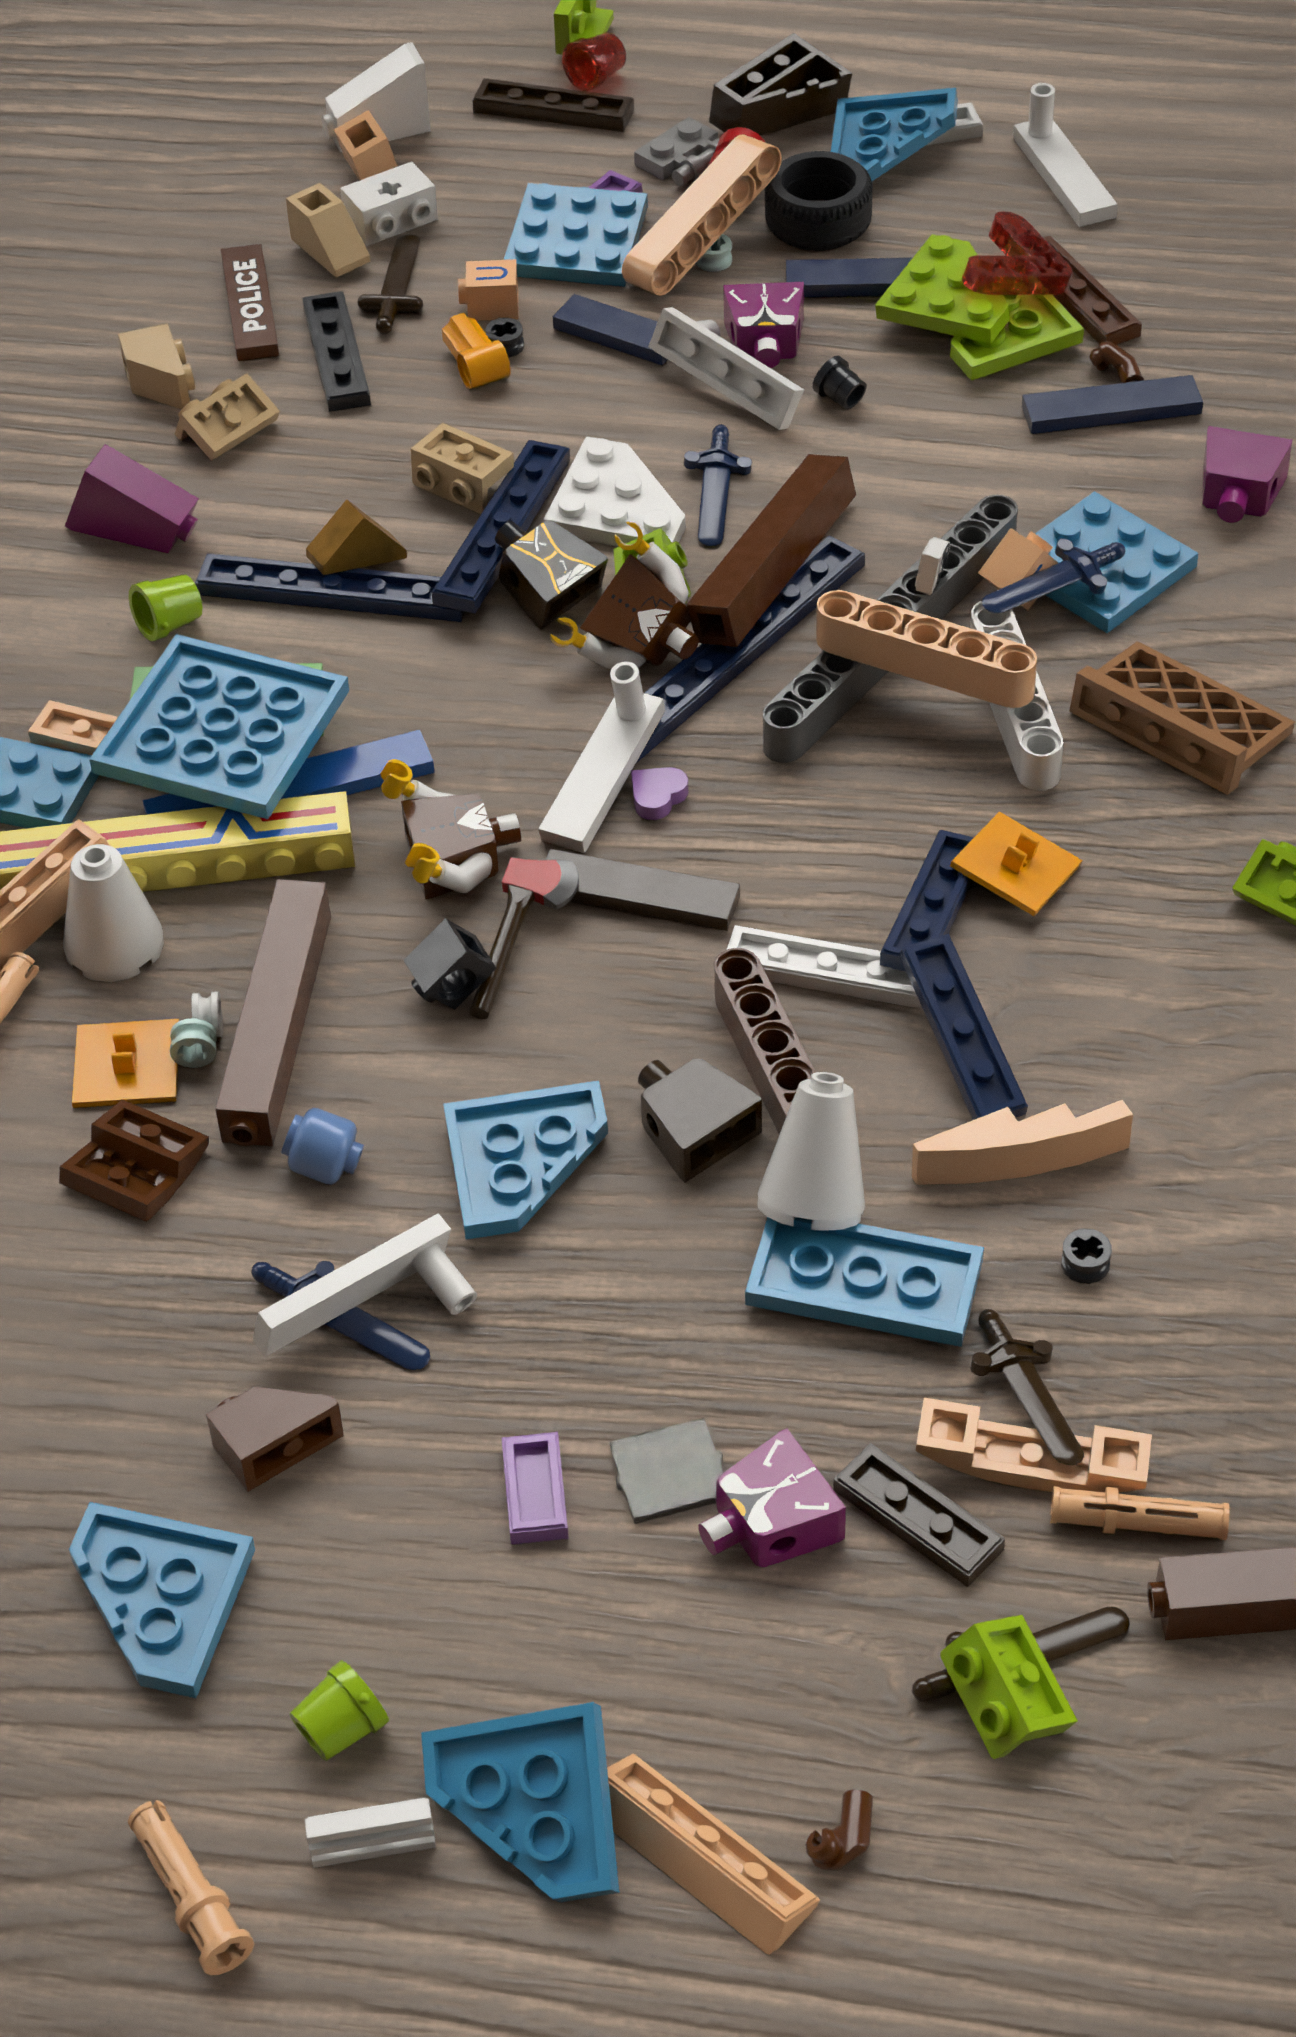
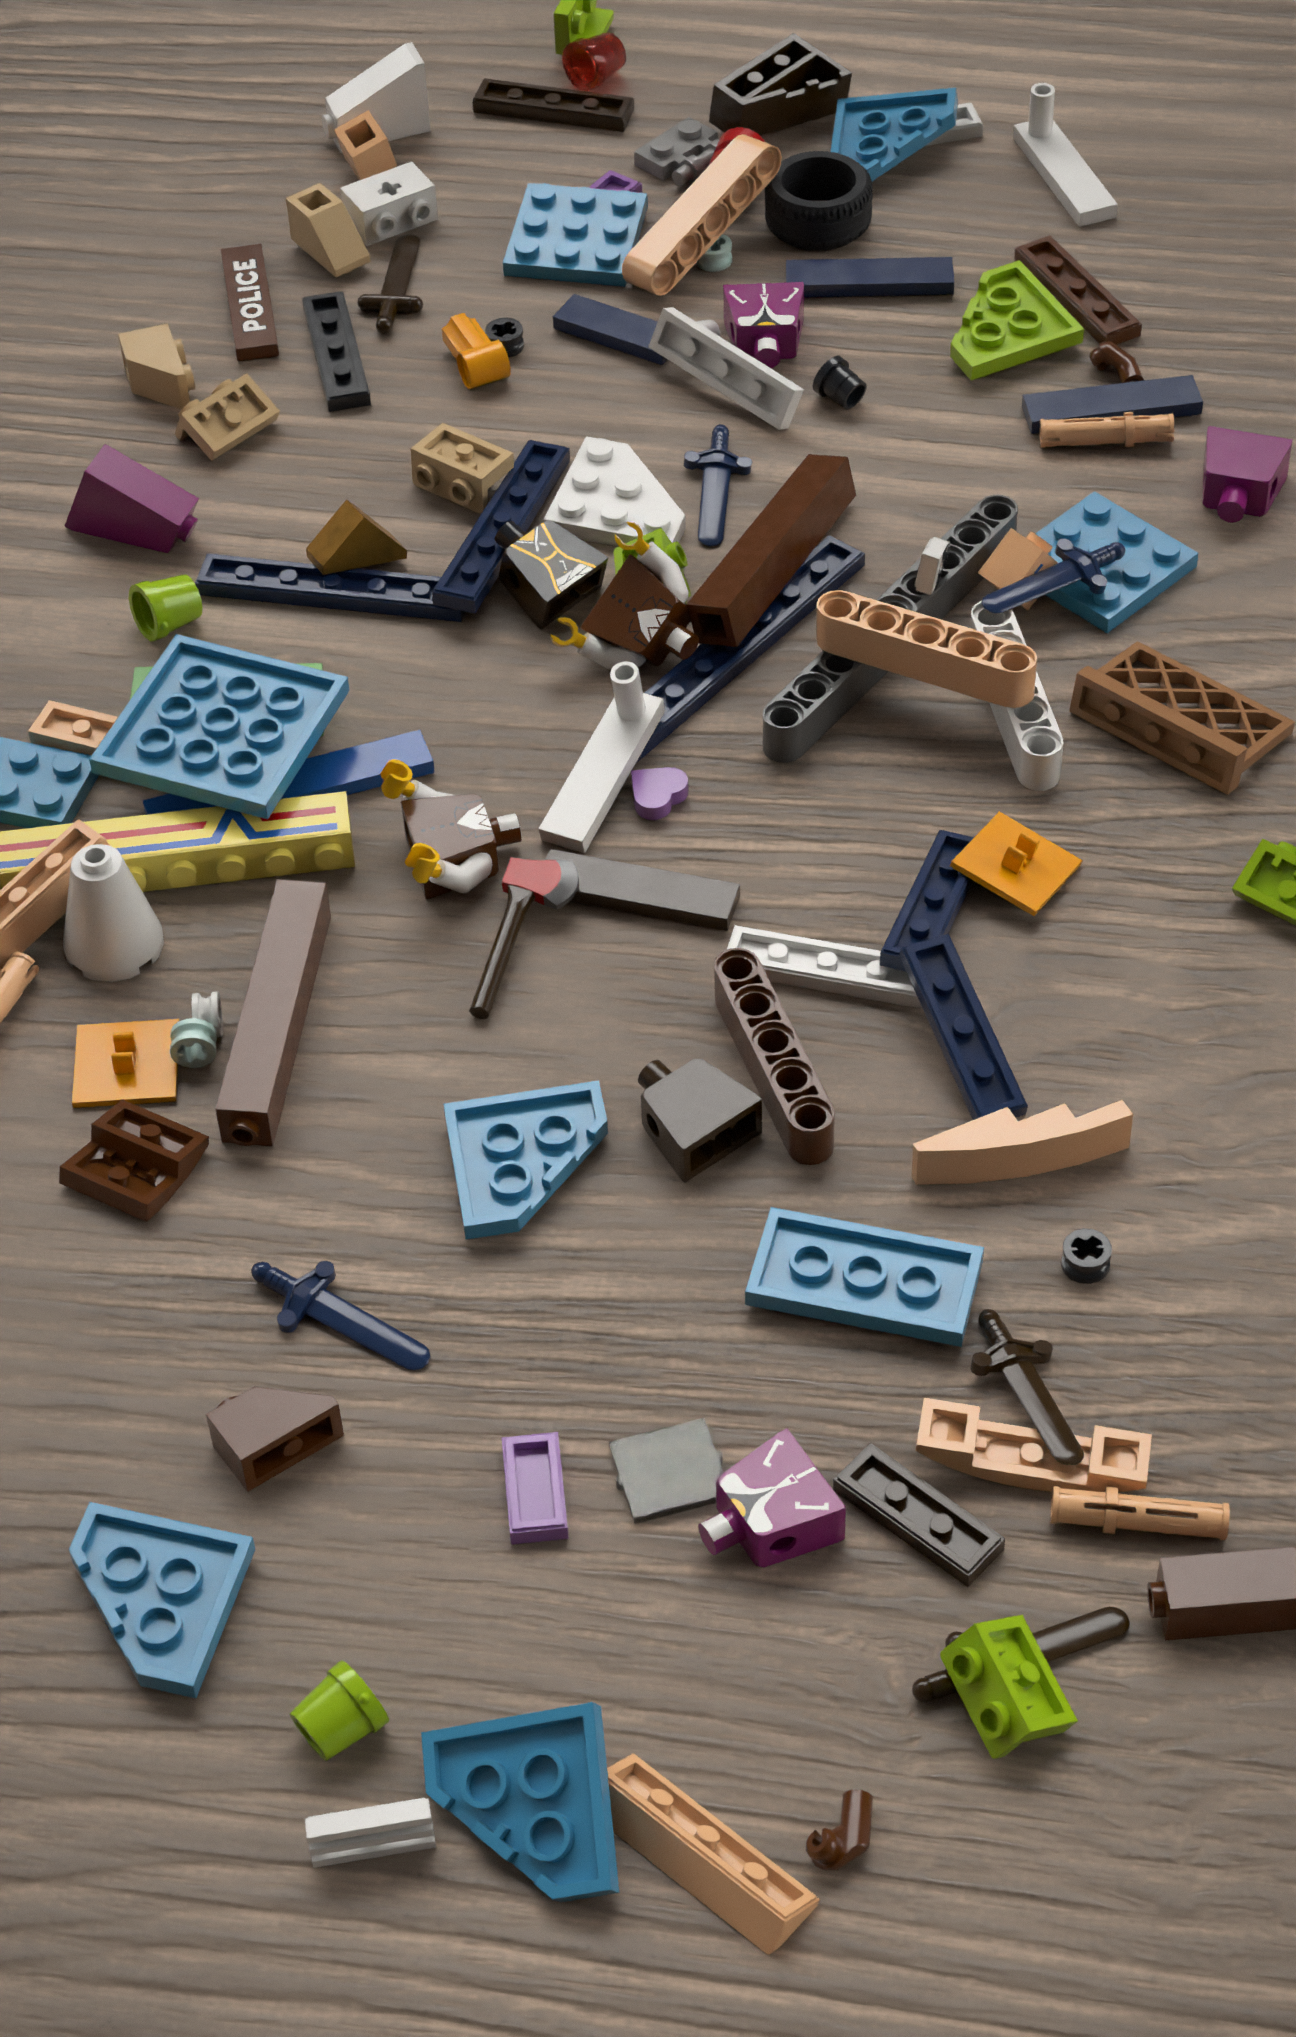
light nougat pin [128,1800,254,1975] -> none
white piece [253,1213,477,1357] -> none
medium blue head [281,1108,364,1185] -> none
black brick [404,918,497,1010] -> none
light nougat brick [458,259,519,321] -> none
white cone [757,1072,865,1231] -> none
lime plate [875,234,1010,343] -> none
clear red beam [961,211,1073,295] -> none
none -> light nougat pin [1039,412,1174,448]

